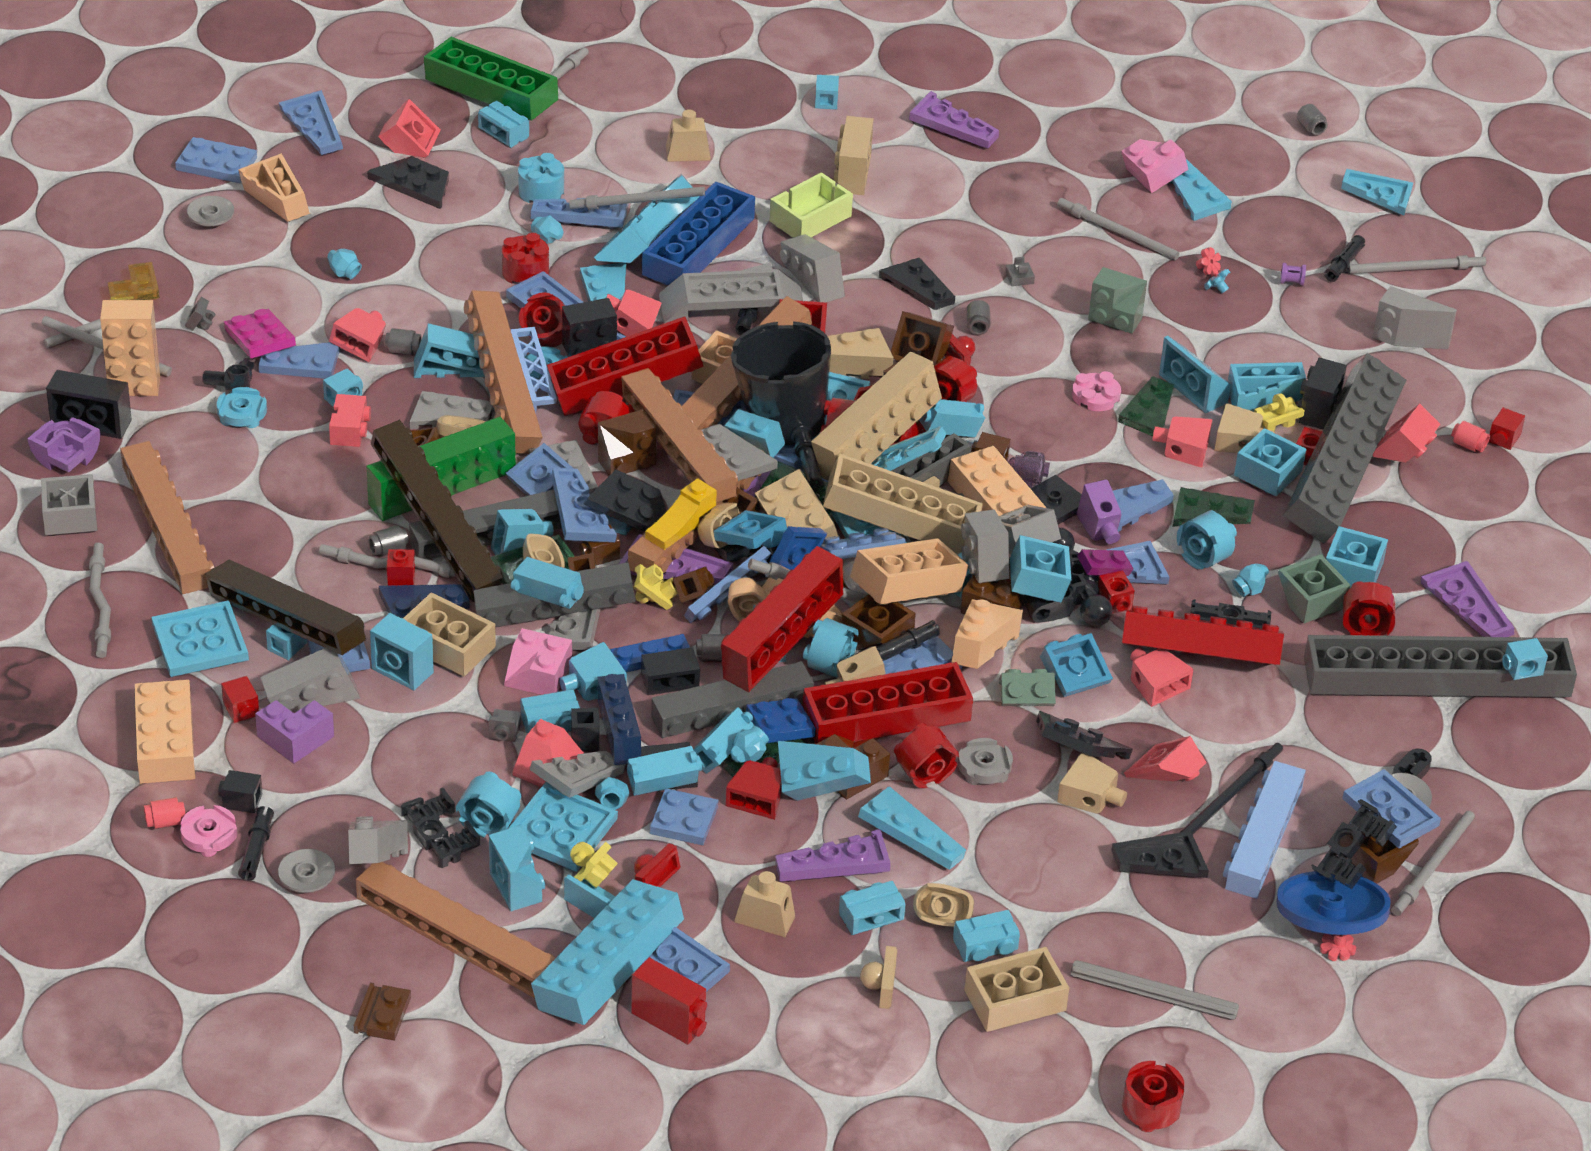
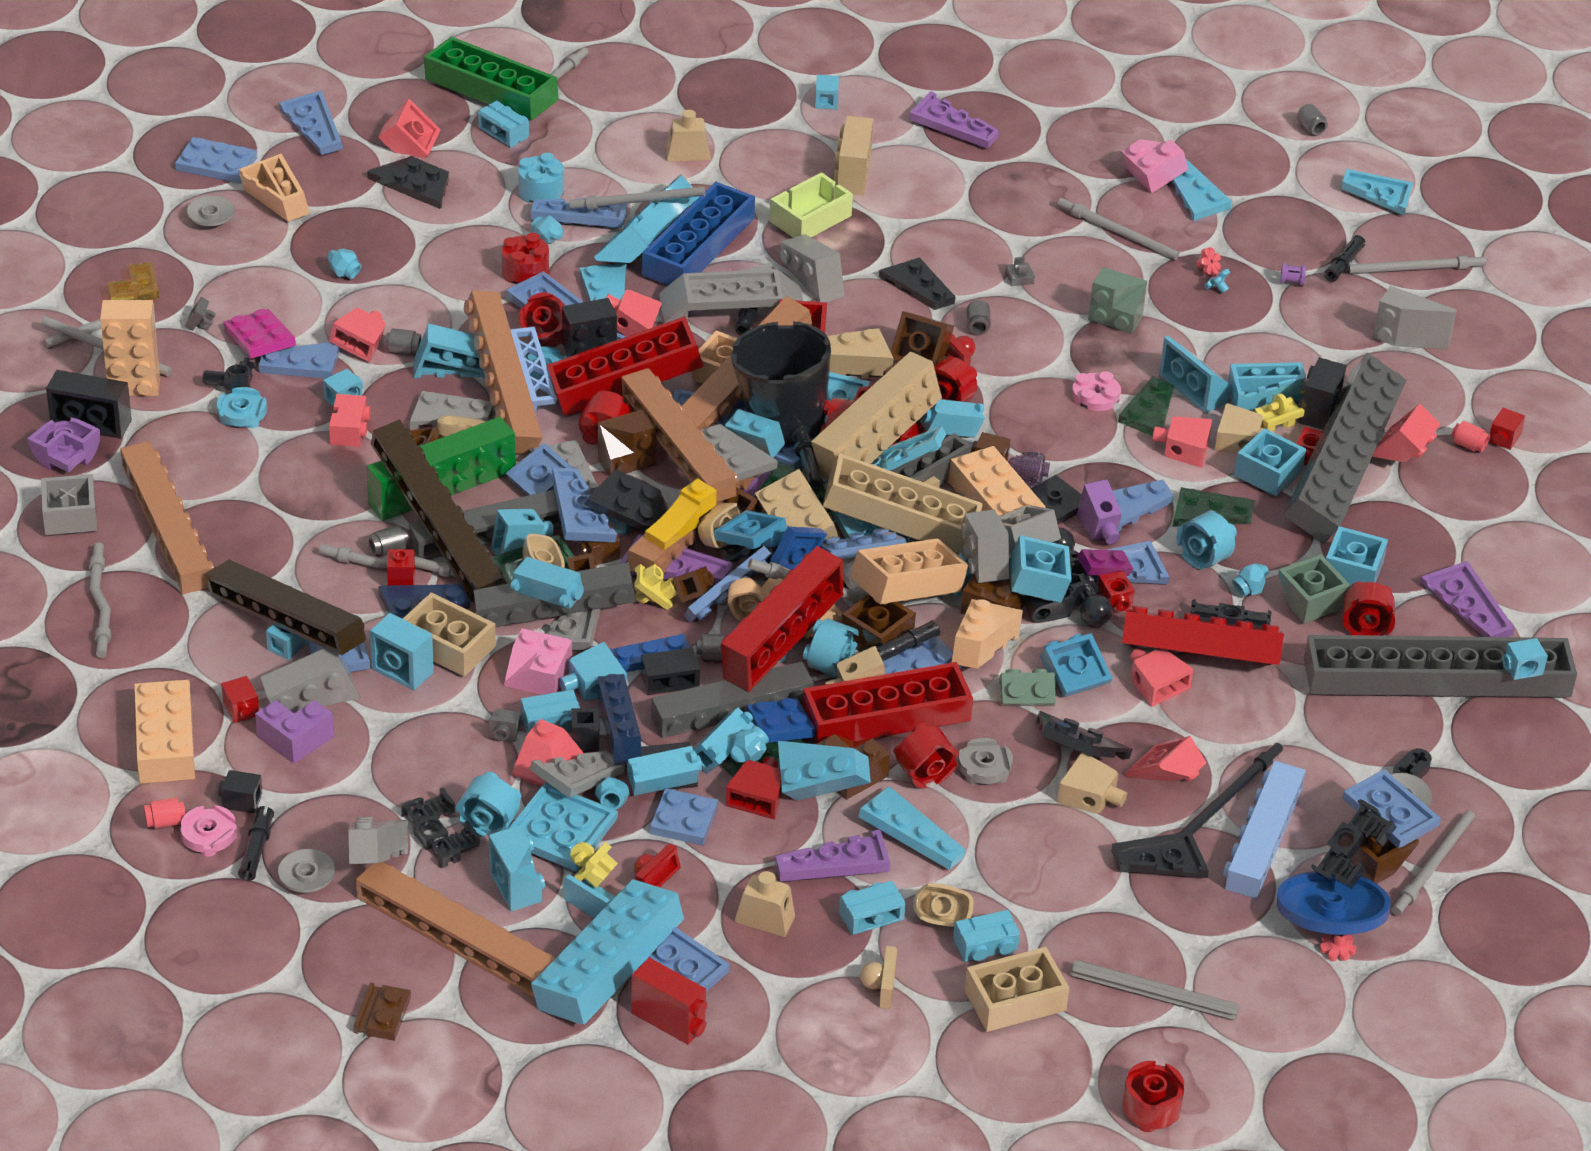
medium azure plate [151,601,249,677] -> none

